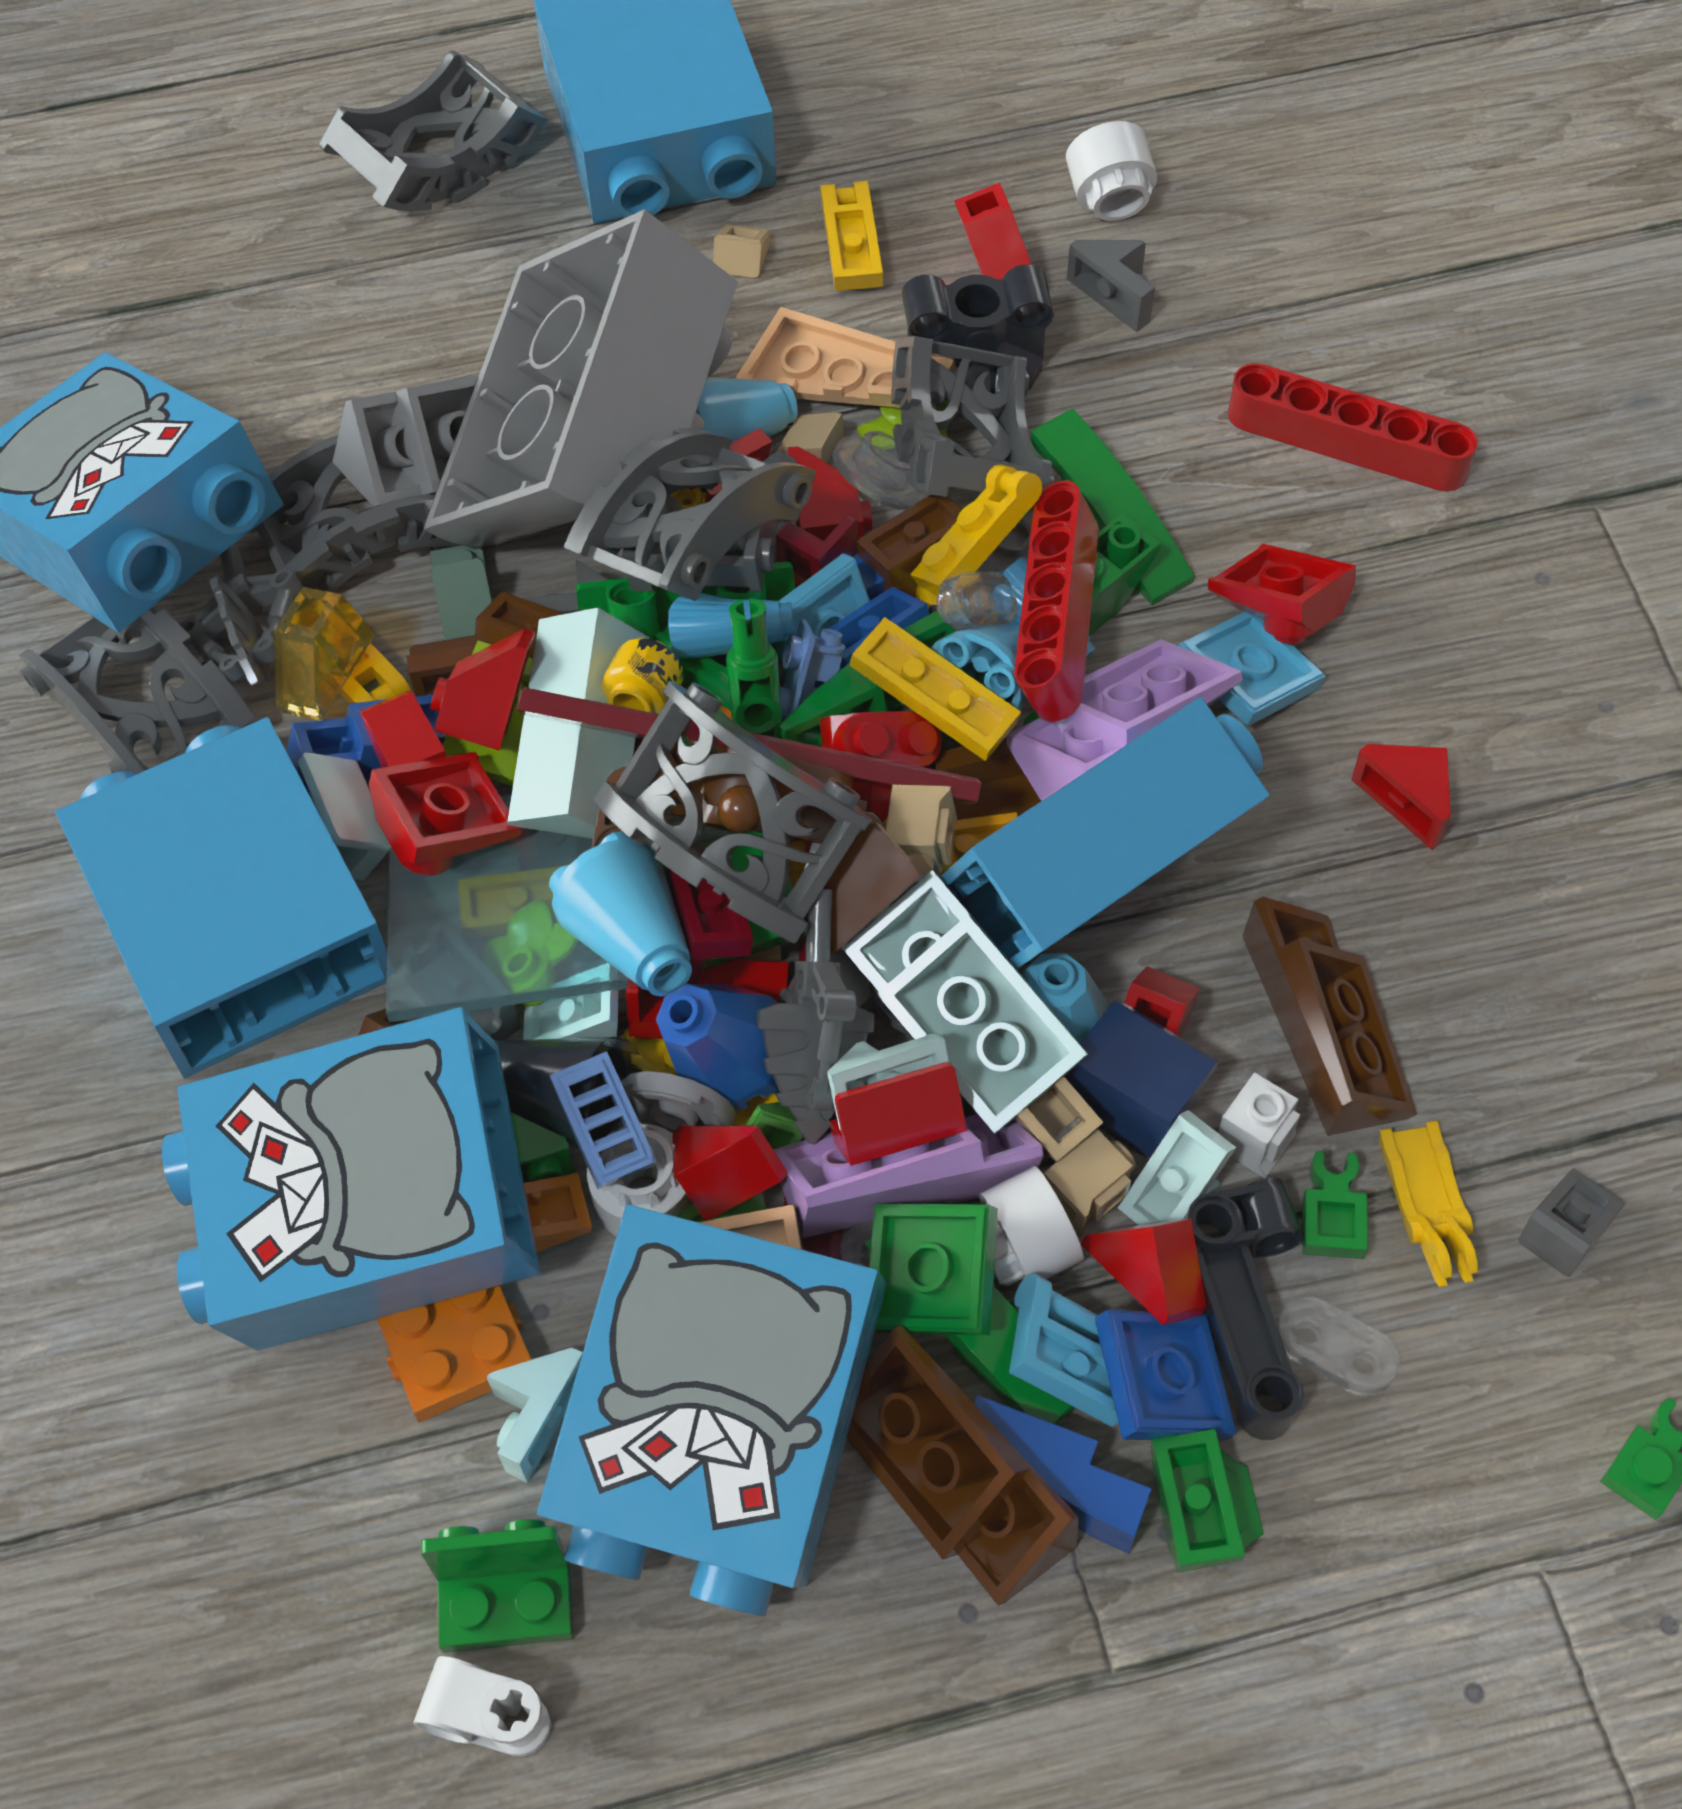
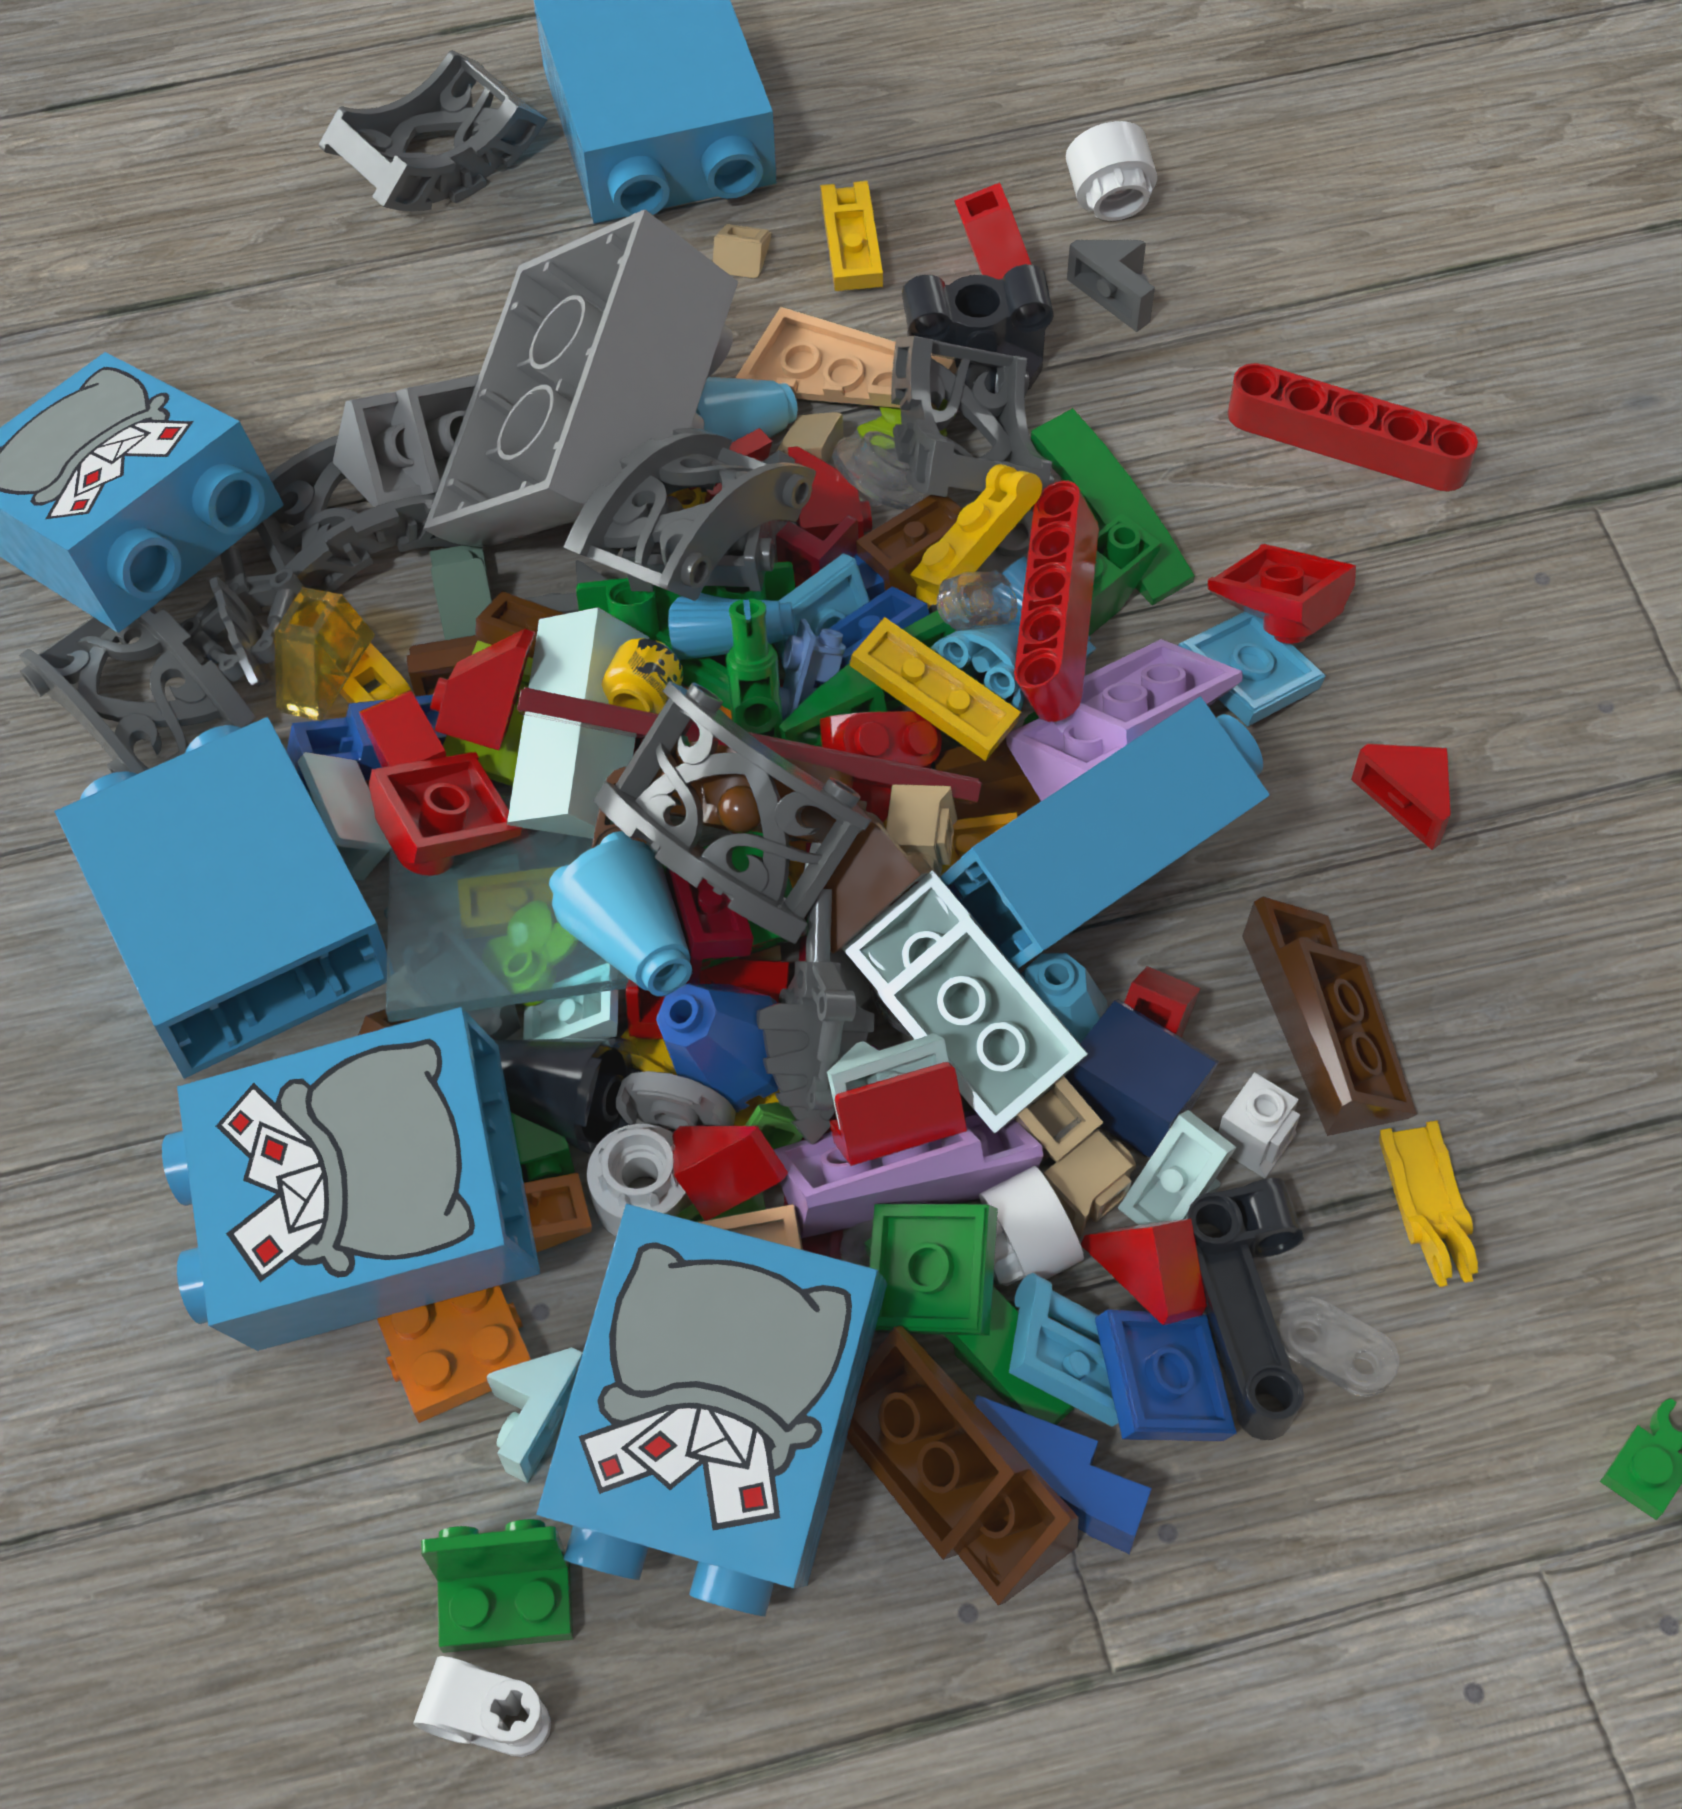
medium blue slope [549,1051,656,1190] -> none
green slope [1150,1429,1264,1573] -> none
green plate [1302,1150,1368,1259] -> none
dark grey slope [1518,1168,1625,1277] -> none

